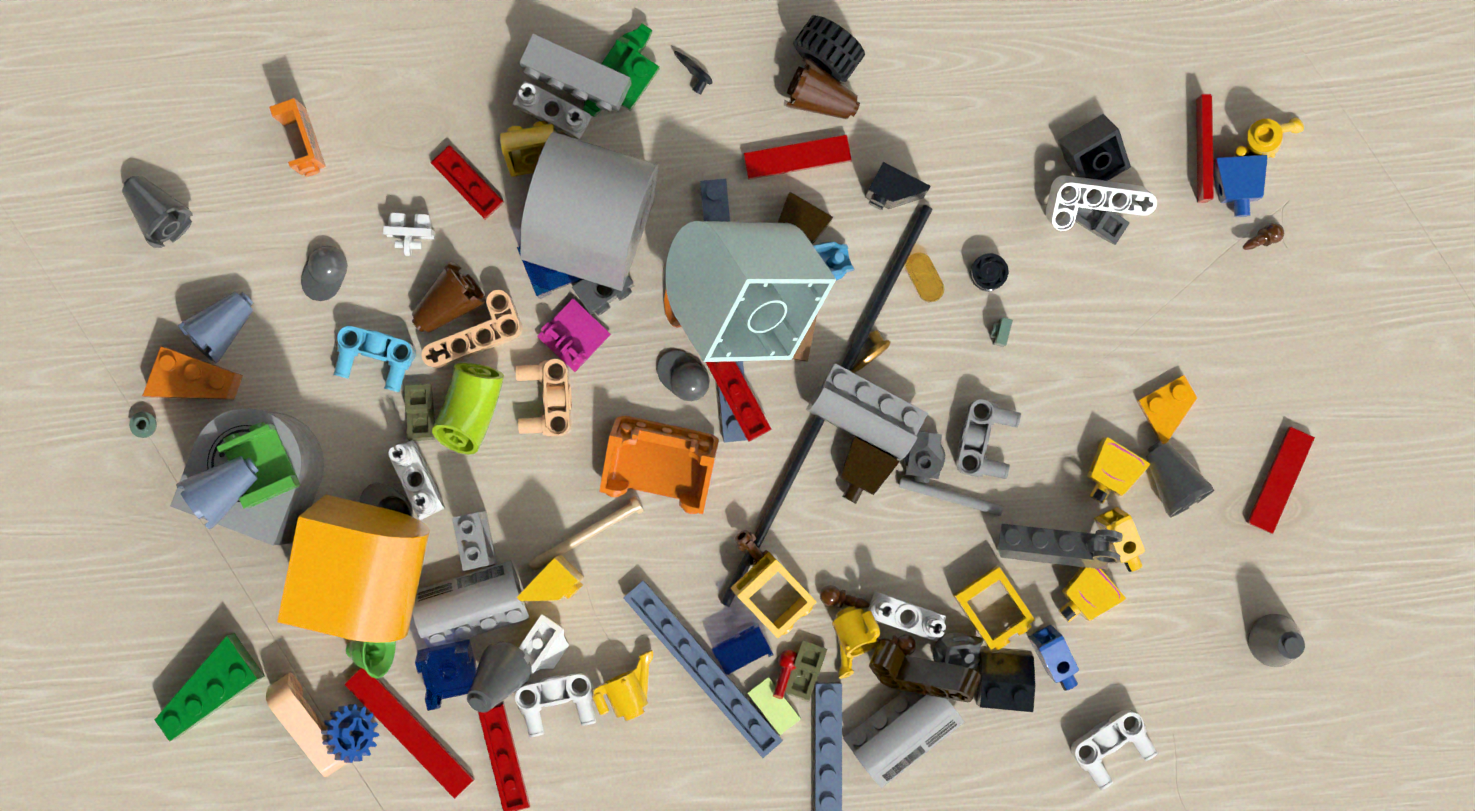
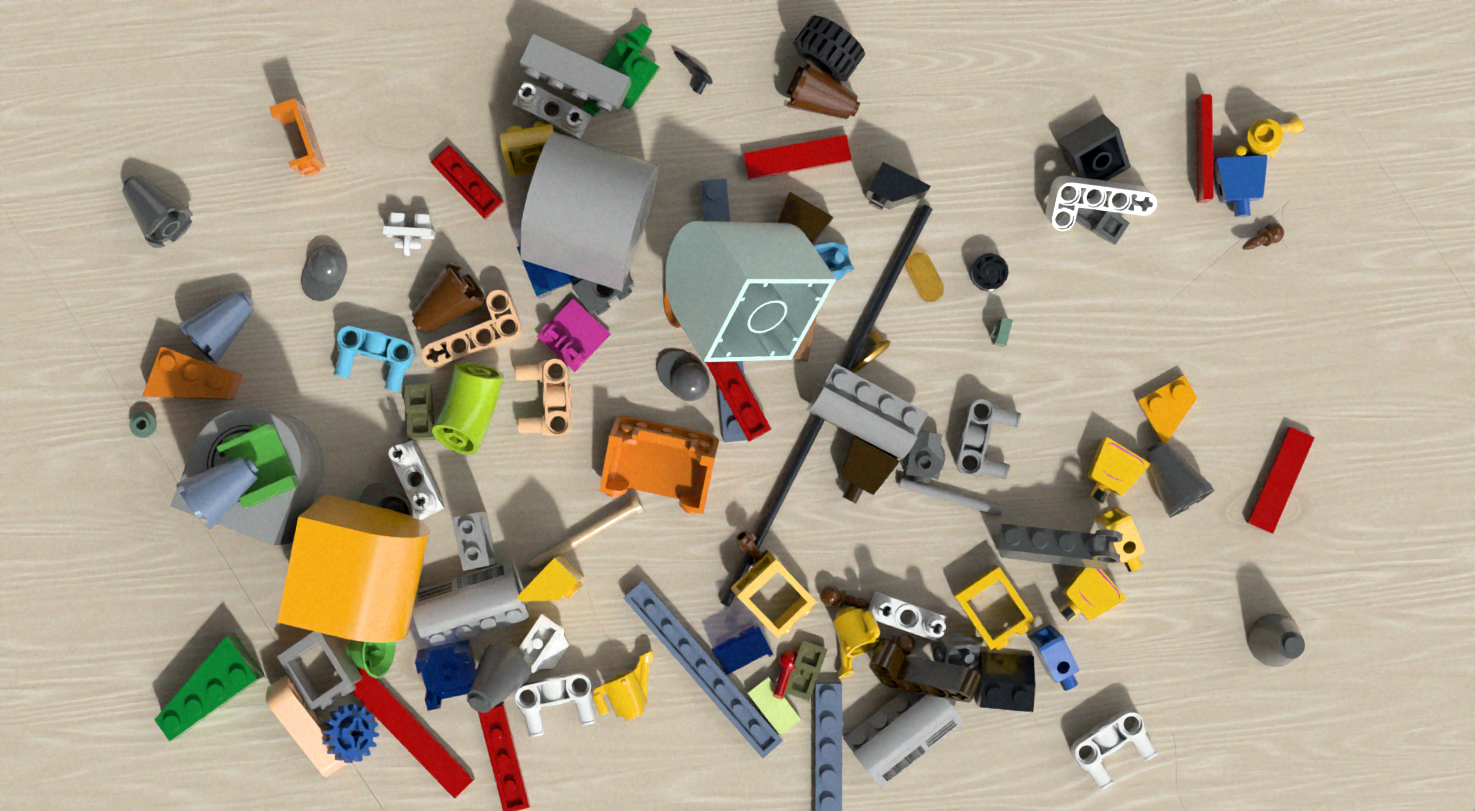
none -> light grey window [277,631,363,711]

